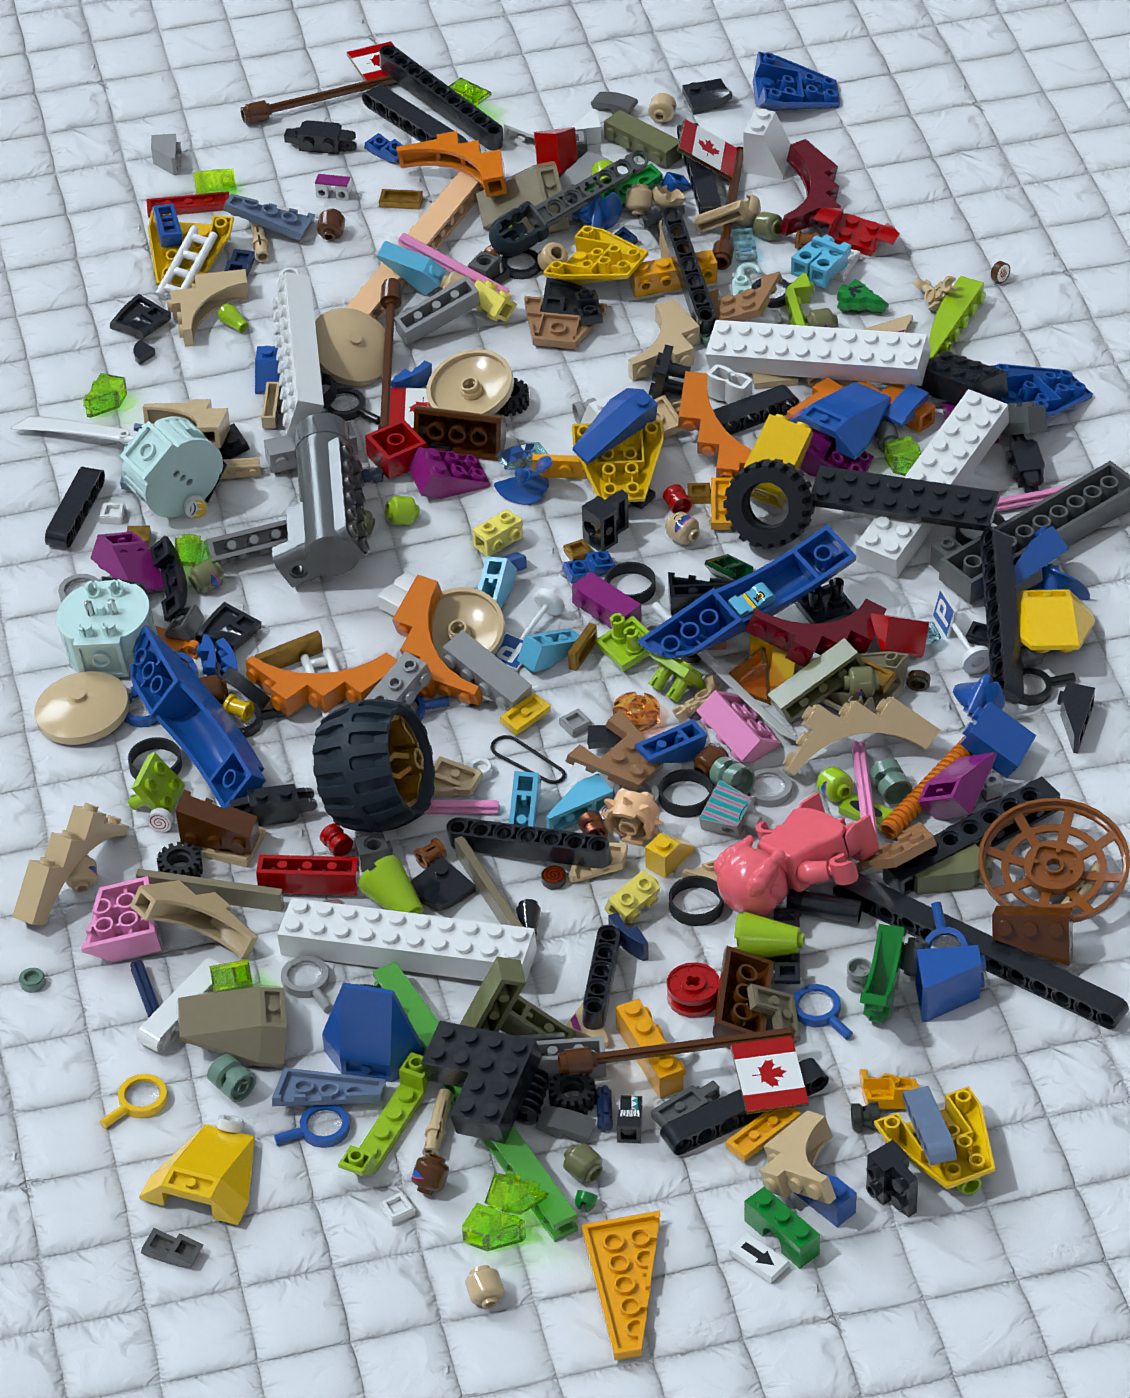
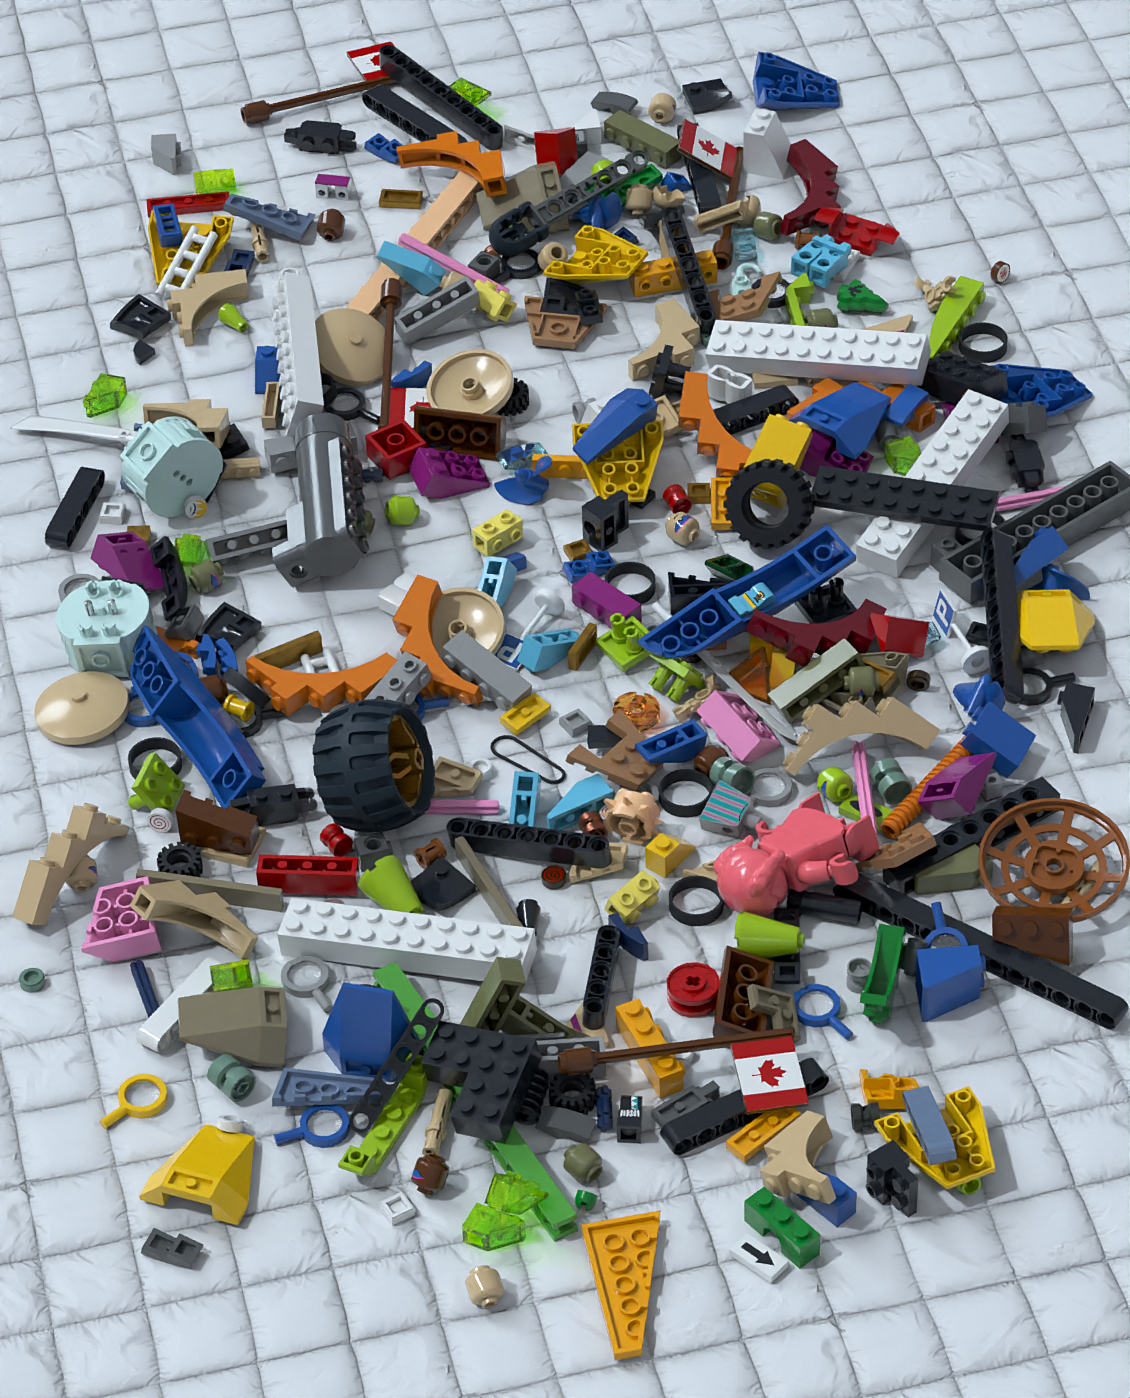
none -> black beam [349,998,444,1133]
none -> black tyre [959,322,1008,363]

